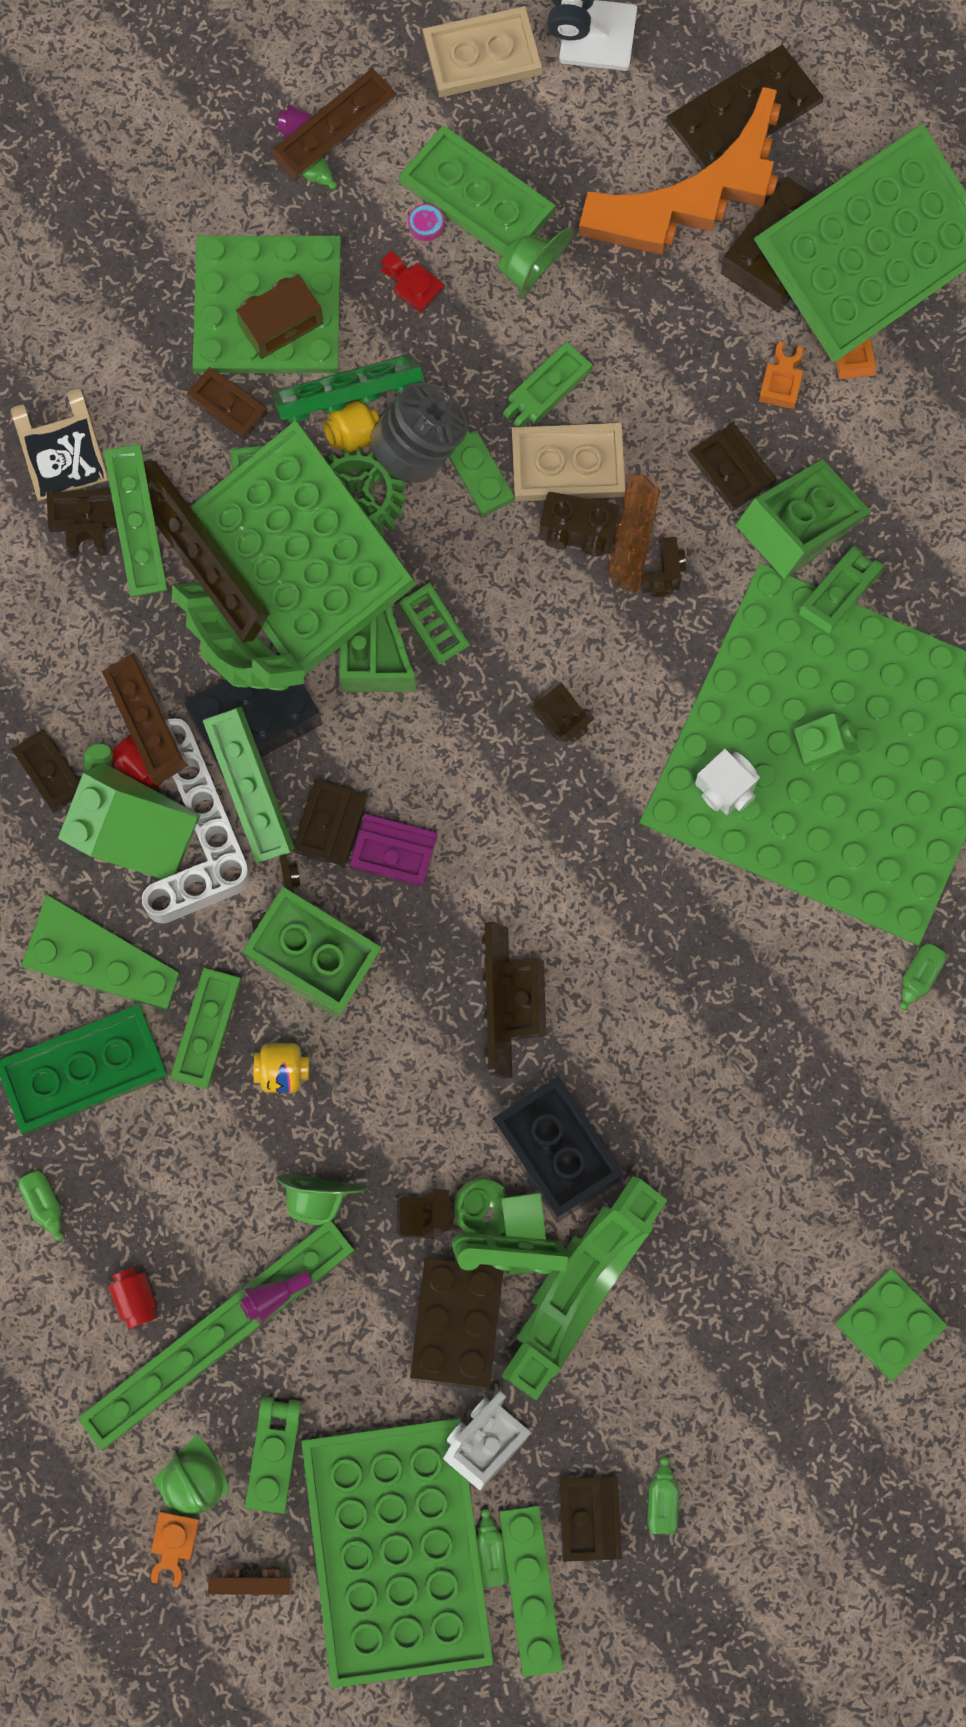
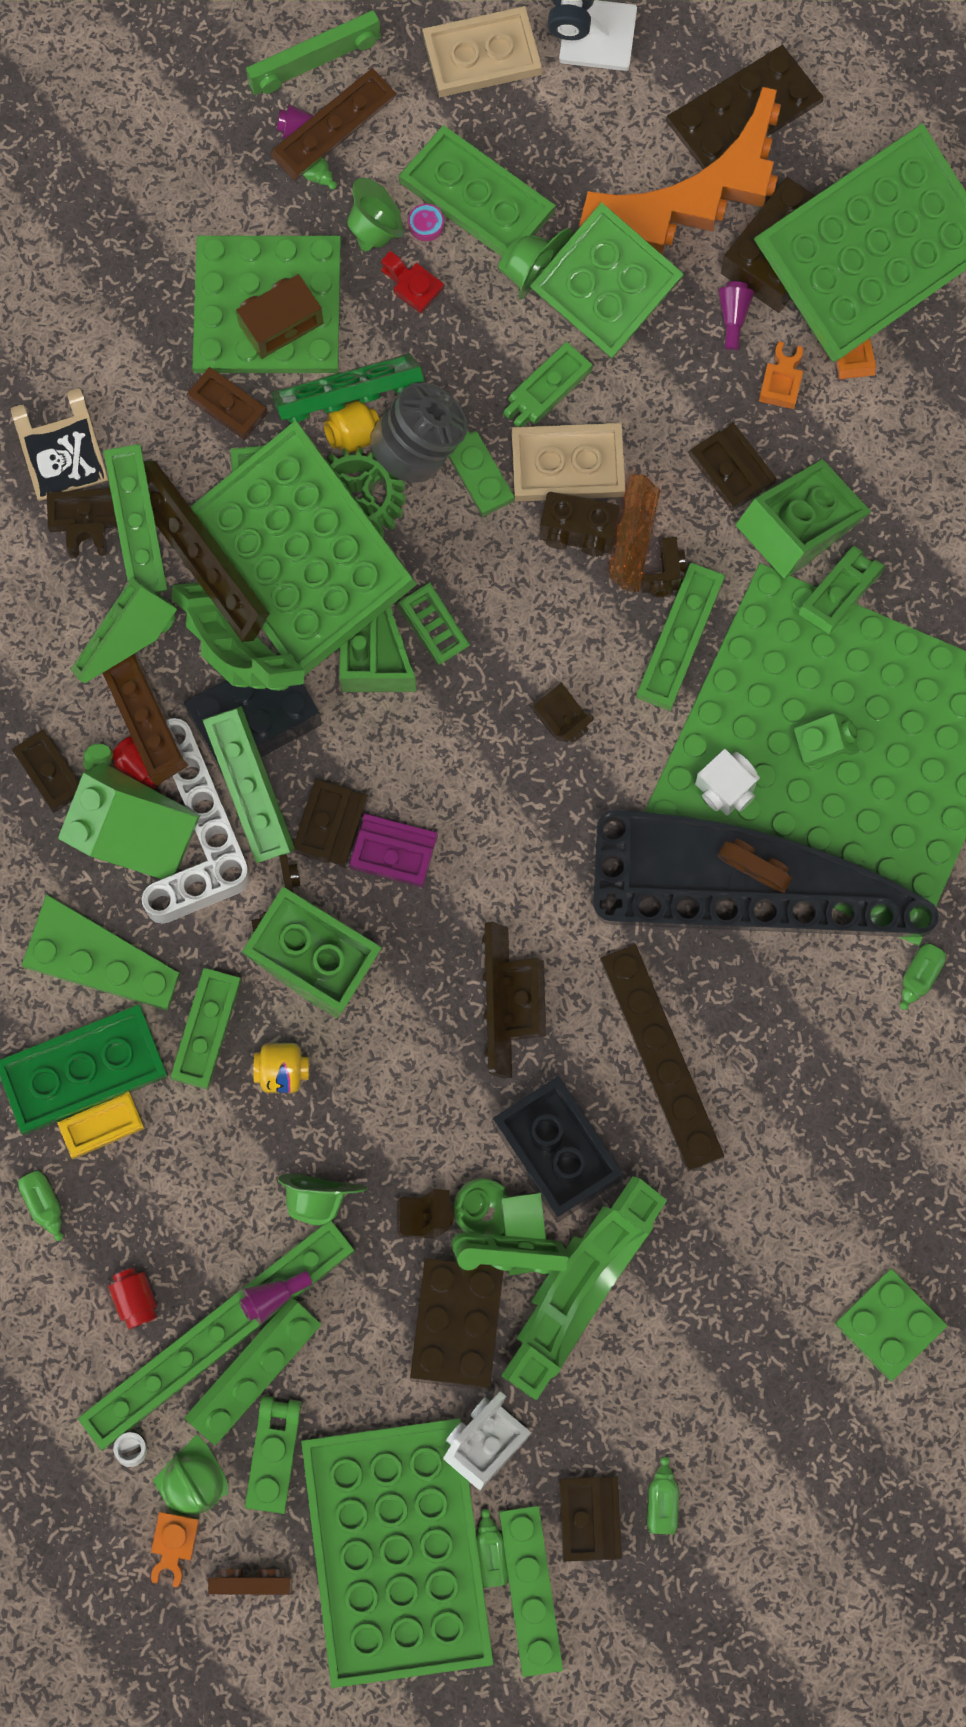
none -> yellow tile [57,1092,145,1159]
none -> bright green slope [70,577,177,683]
none -> white hinge [113,1432,147,1467]
none -> bright green plate [184,1297,322,1446]
none -> bright green plate [246,10,381,95]
none -> bright green piece [347,178,404,252]
none -> bright green plate [530,202,684,359]
none -> black beam [594,811,939,938]
none -> dark brown plate [600,944,725,1172]
none -> bright green plate [636,562,725,711]
none -> reddish brown plate [717,839,792,893]
none -> magenta cone [718,281,754,350]

